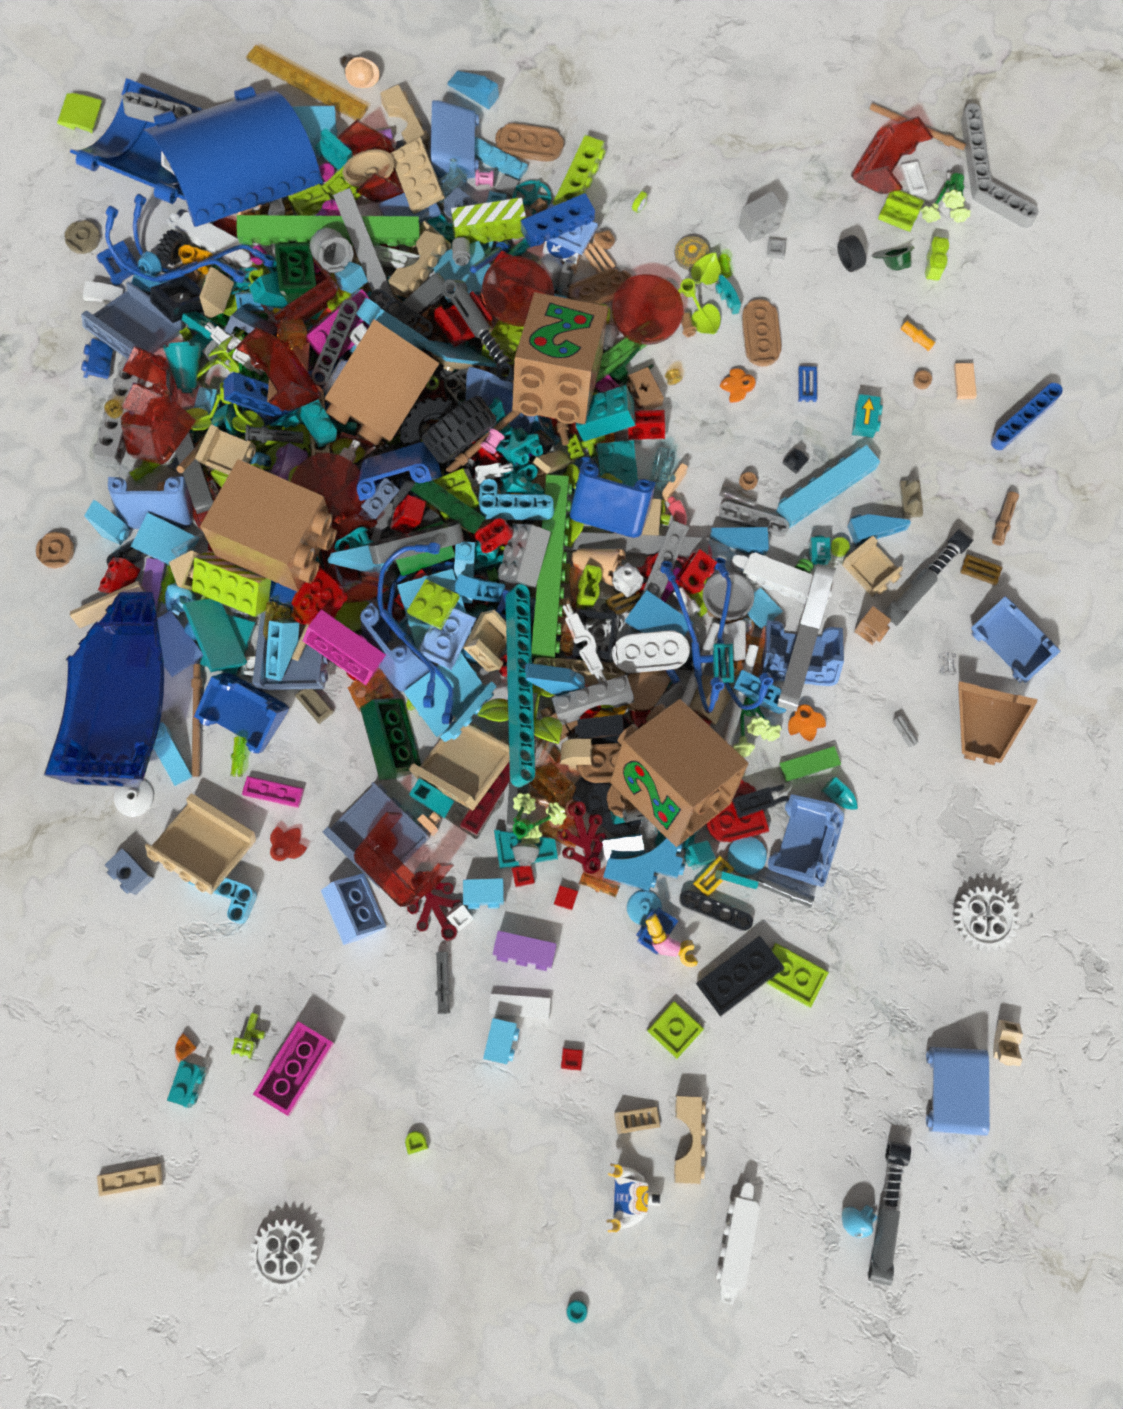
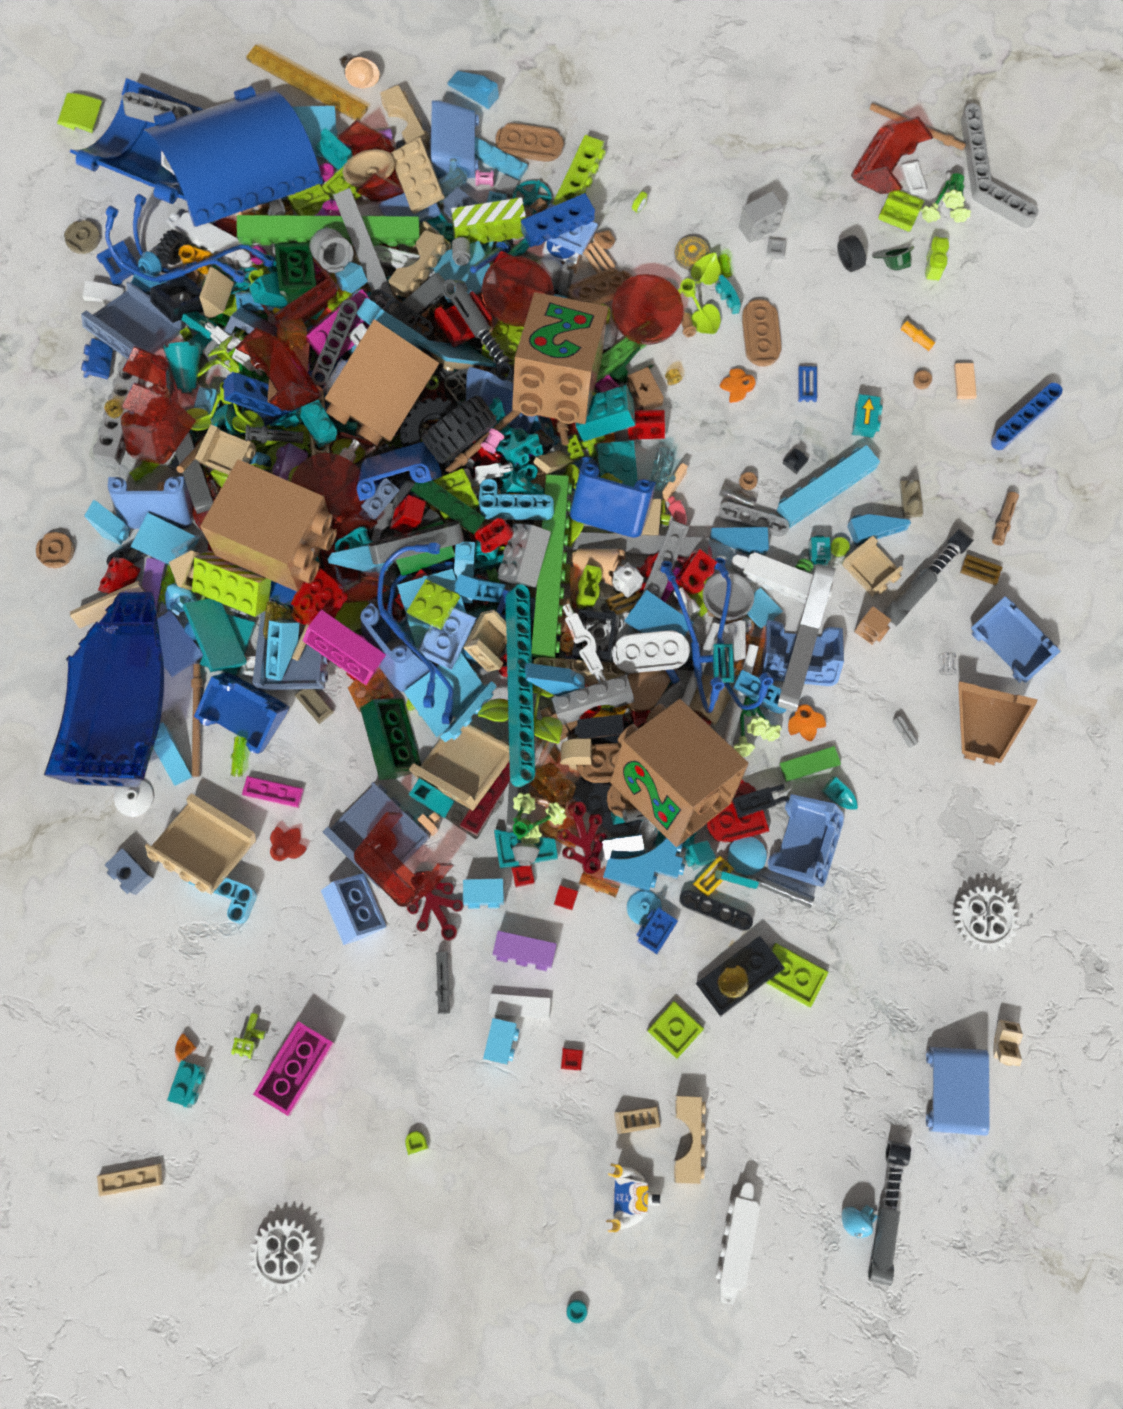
white tile [445,903,474,931] -> none
yellow piece [645,914,698,967] -> none
none -> clear yellow hair [717,965,749,998]

